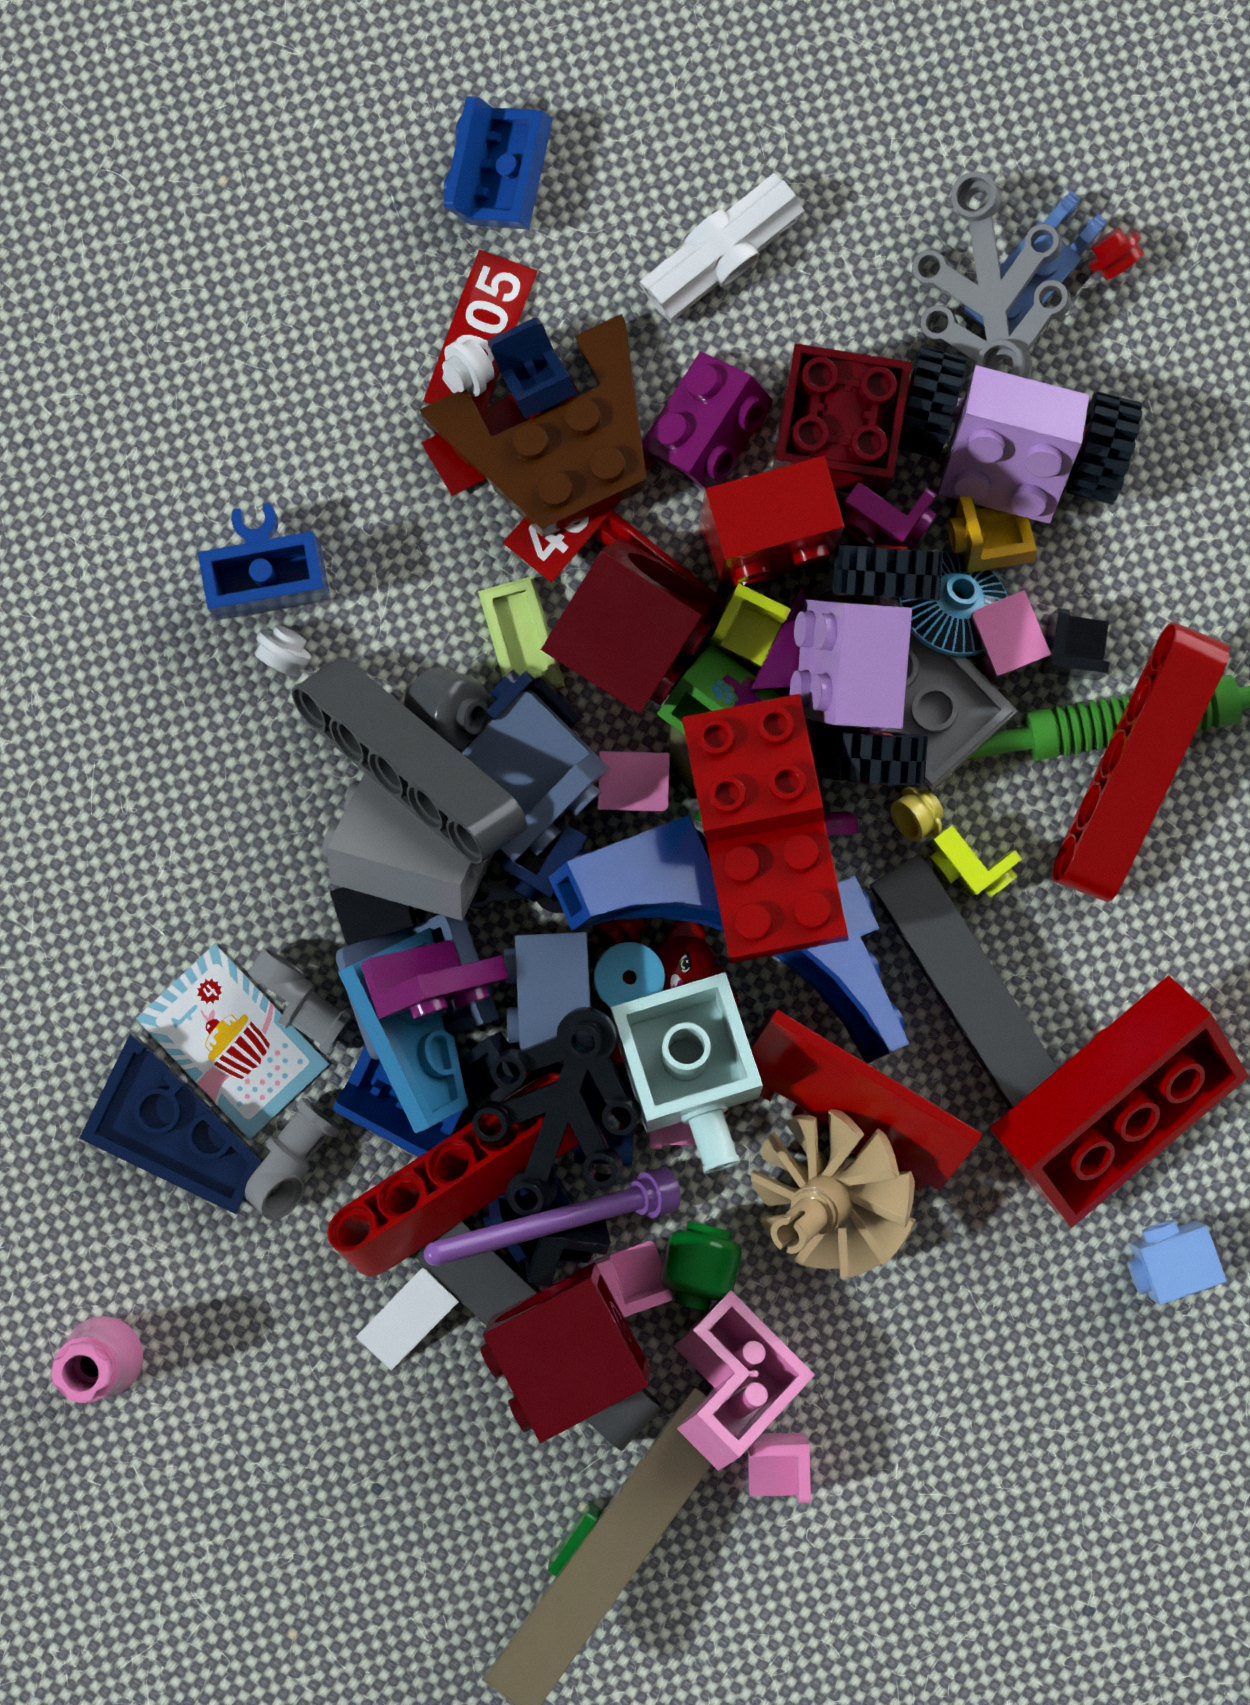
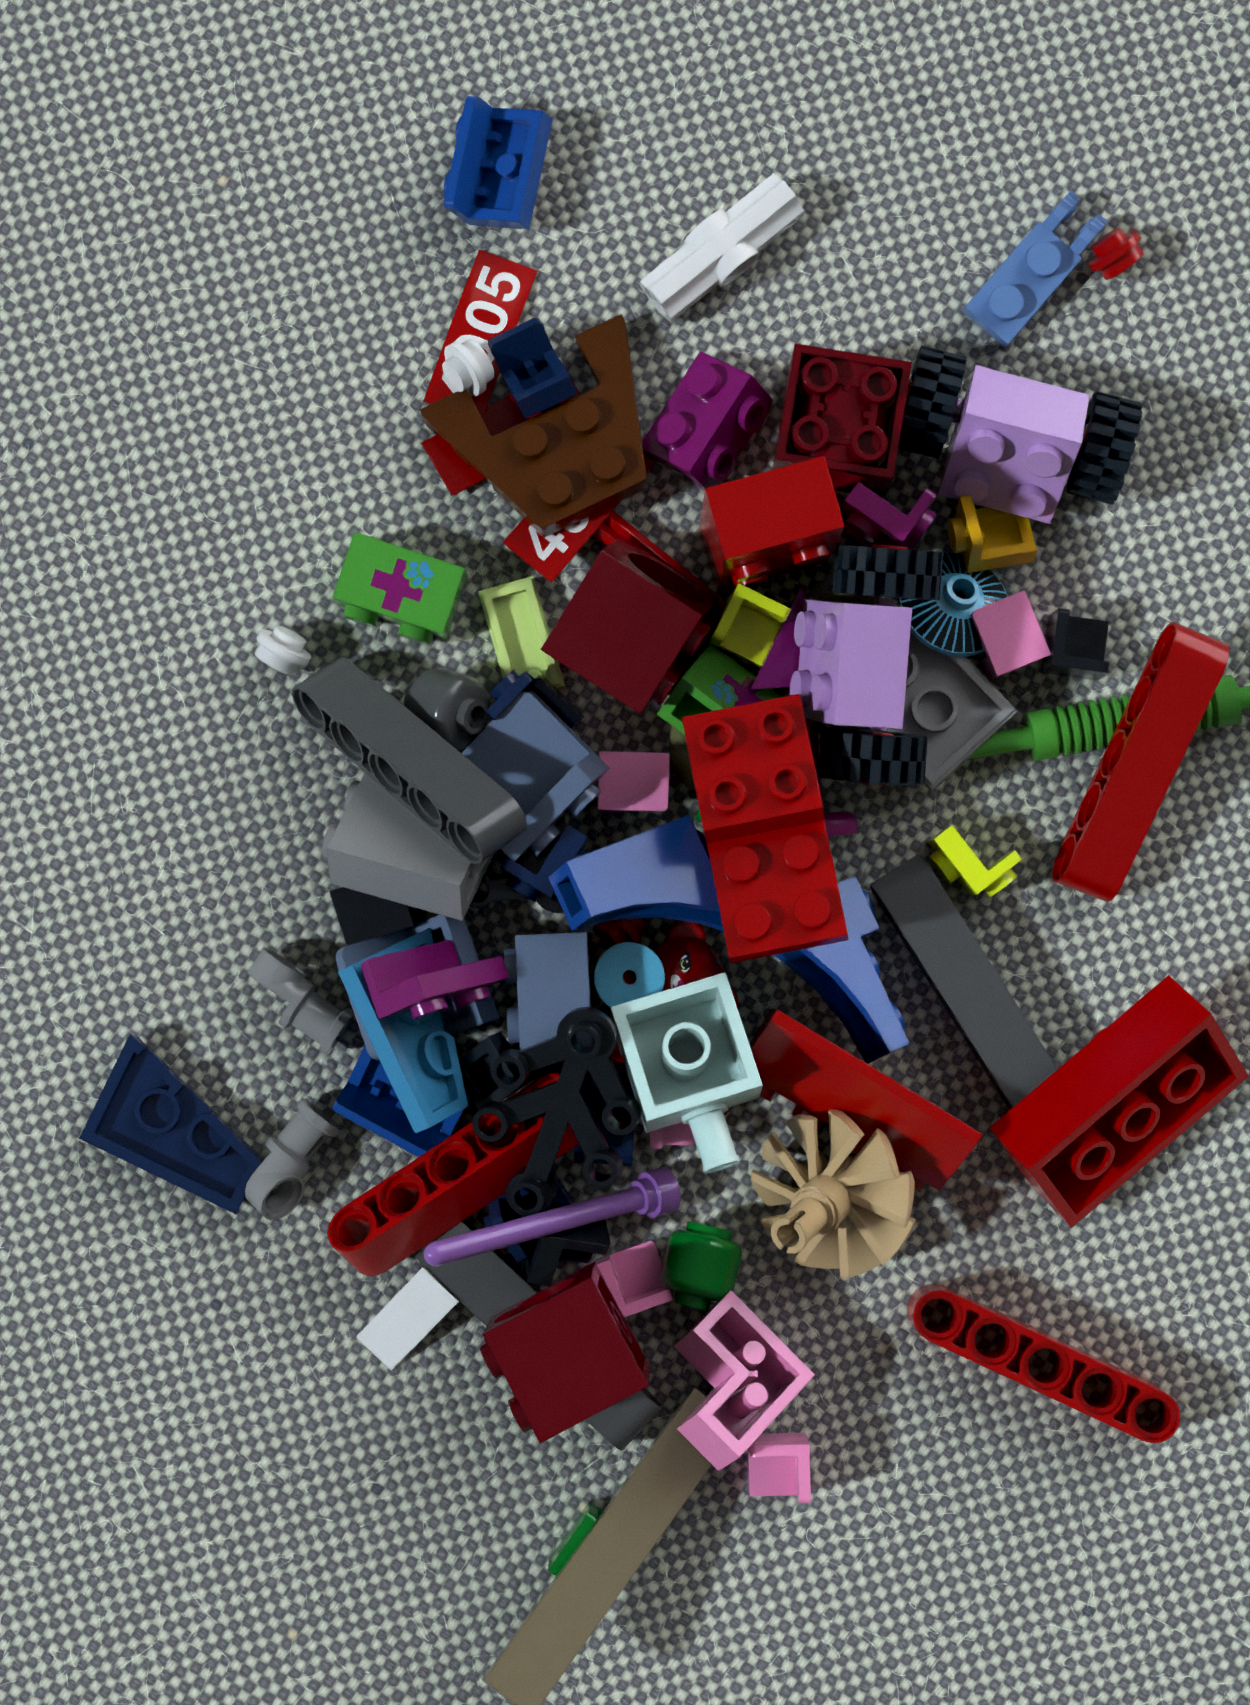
bright pink plant [51,1316,143,1403] -> none
sticker [136,943,329,1140] -> none
blue brick [198,503,331,620] -> none
light yellow plate [890,786,944,842] -> none
light grey plant [912,171,1071,379] -> none
light blue brick [1127,1220,1227,1305] -> none
none -> bright green brick [332,532,468,645]
none -> red beam [907,1283,1181,1443]

